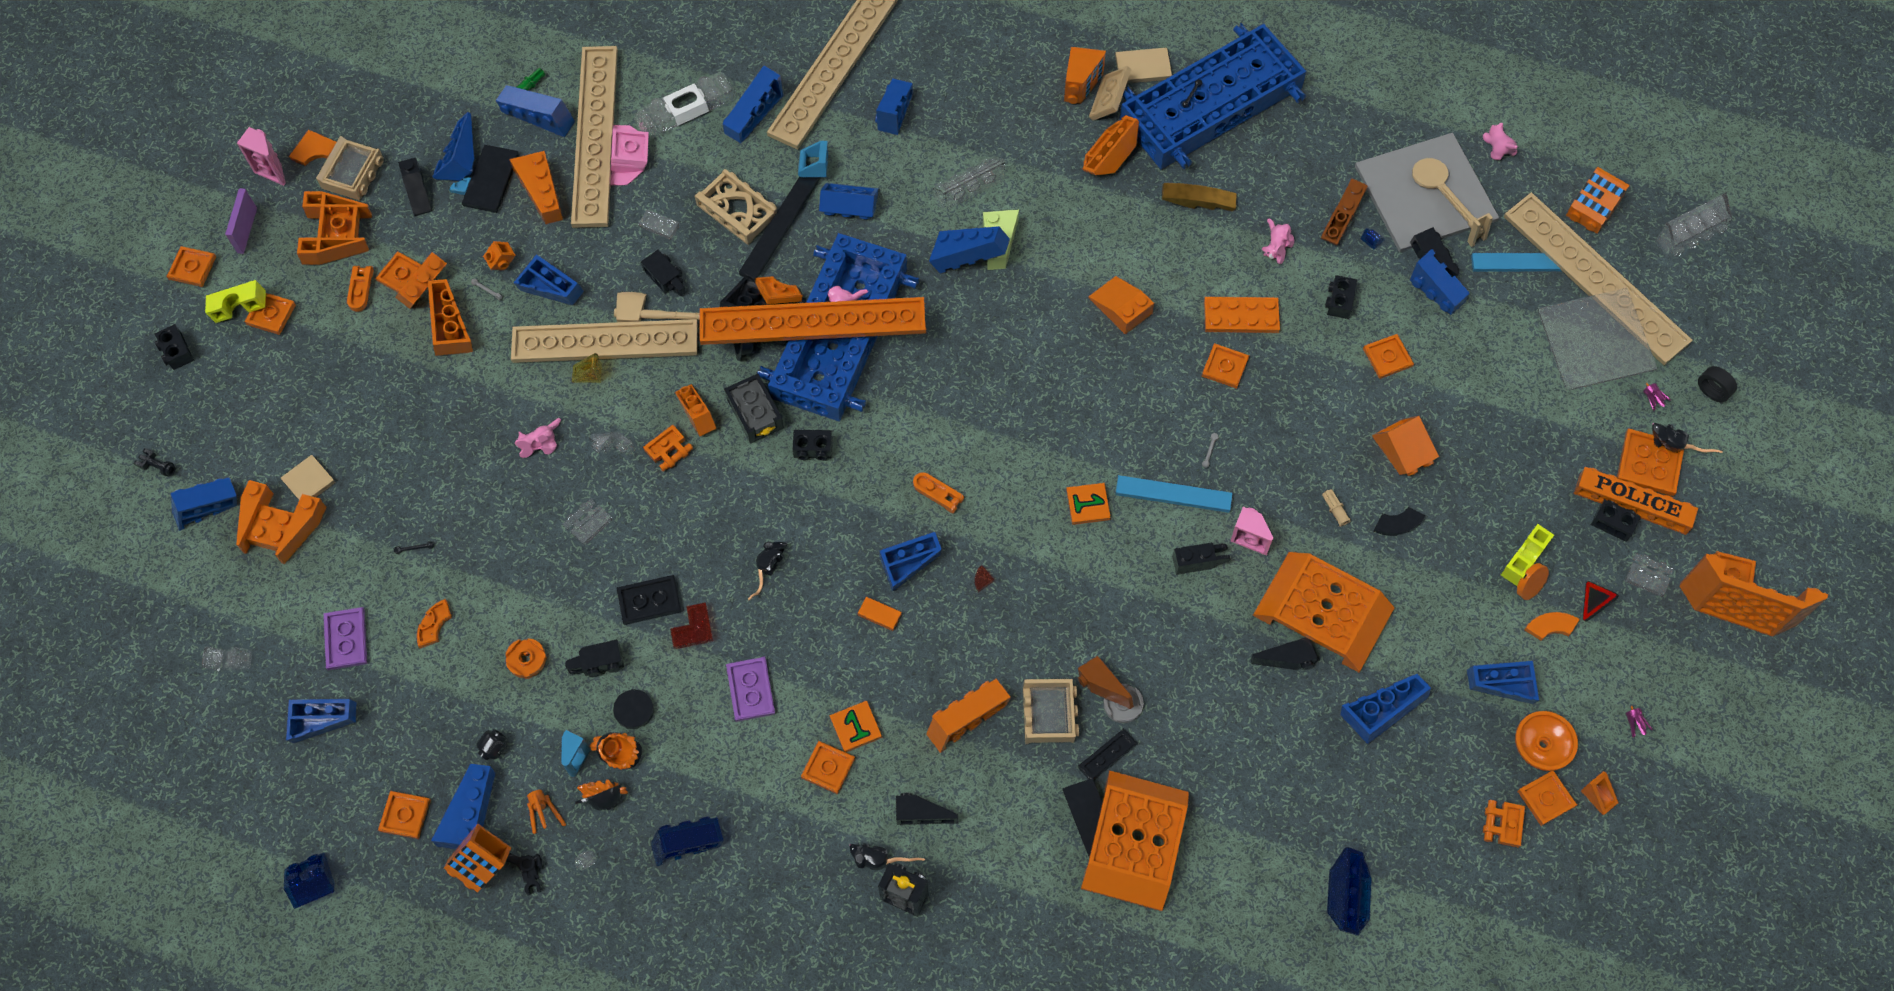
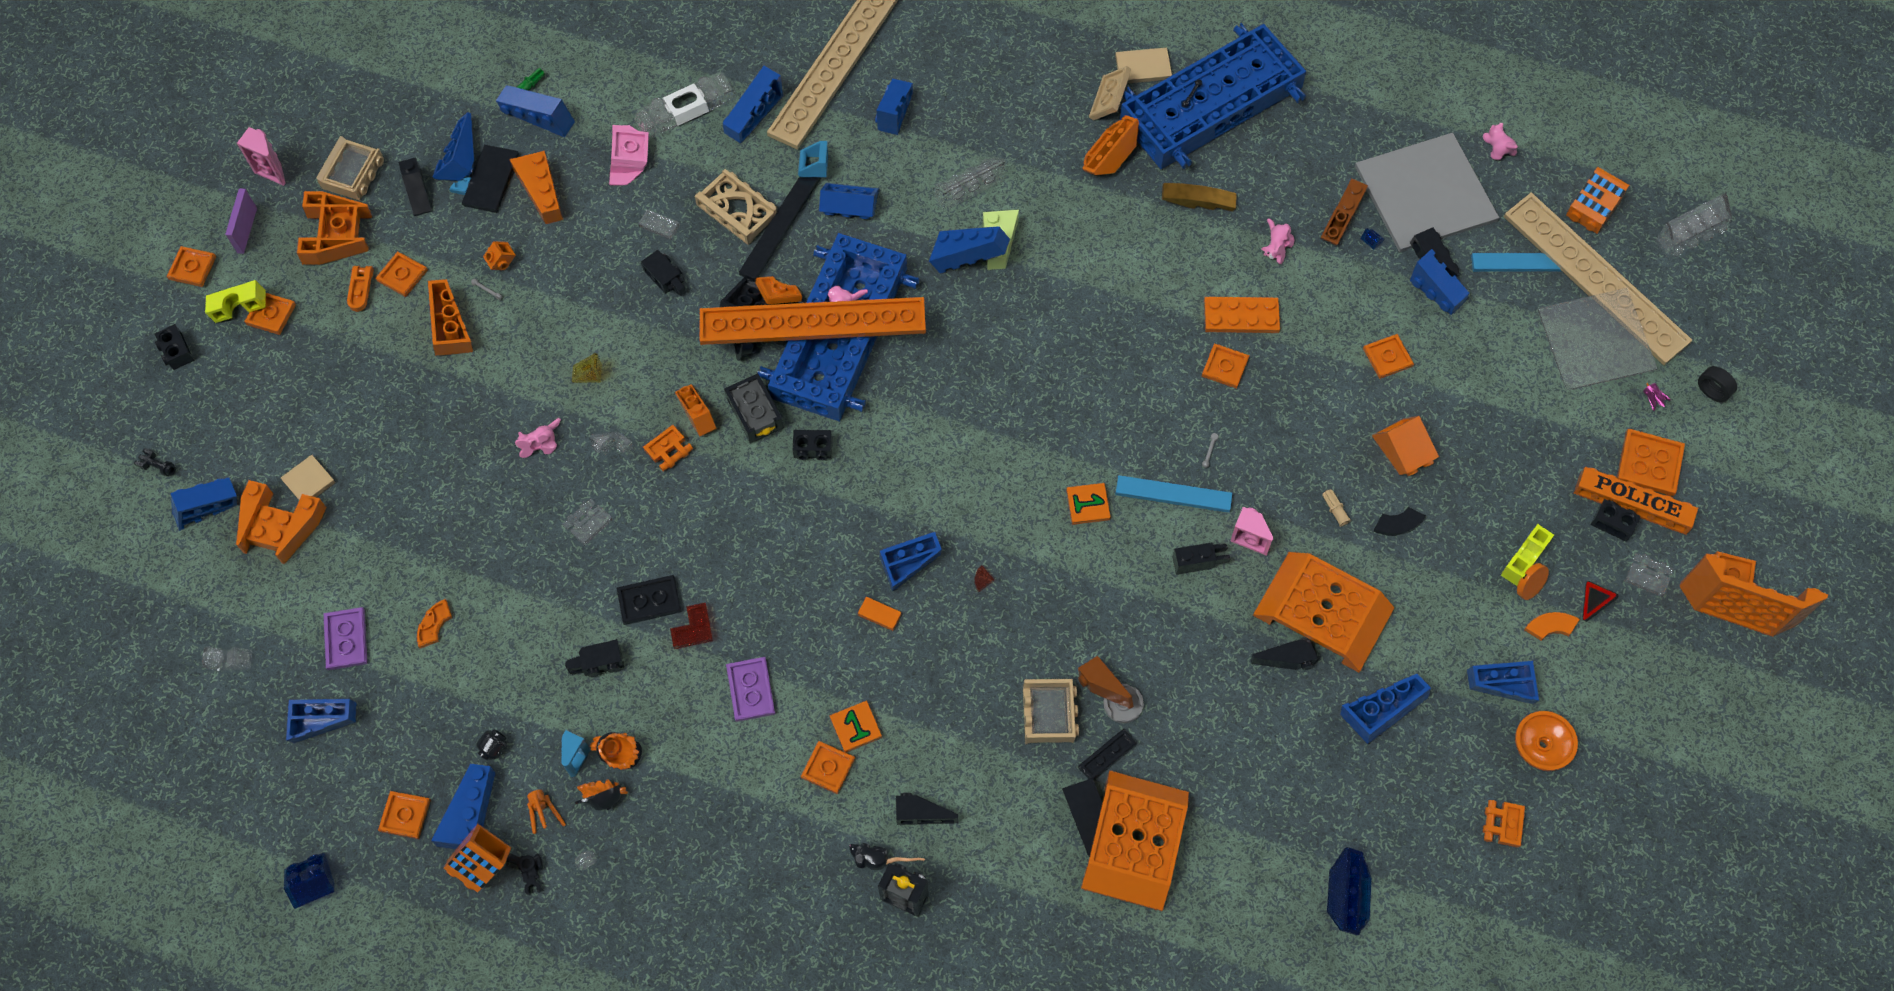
orange tile [289,130,337,166] -> none
black hinge [394,541,434,554] -> none
orange arch [395,252,447,309] -> none
orange plate [505,638,547,679] -> none
tan plate [511,319,698,363] -> none
blue wedge [514,254,584,305] -> none
tan plate [571,46,618,228] -> none
black tile [613,689,654,730] -> none
tan piece [614,292,700,322] -> none
clear blue wedge [651,816,724,866] -> none
black animal [748,542,787,600] -> none
orange plate [913,472,964,513] -> none
orange wedge [926,679,1011,753] -> none
orange slope [1064,47,1106,104] -> none
orange slope [1088,276,1154,334] -> none
black brick [1325,275,1357,319] -> none
tan piece [1412,158,1493,247] -> none
orange plate [1517,771,1577,826] -> none
orange slope [1581,771,1618,815] -> none
flat silver piece [1626,706,1653,738] -> none
black animal [1652,423,1723,453] -> none

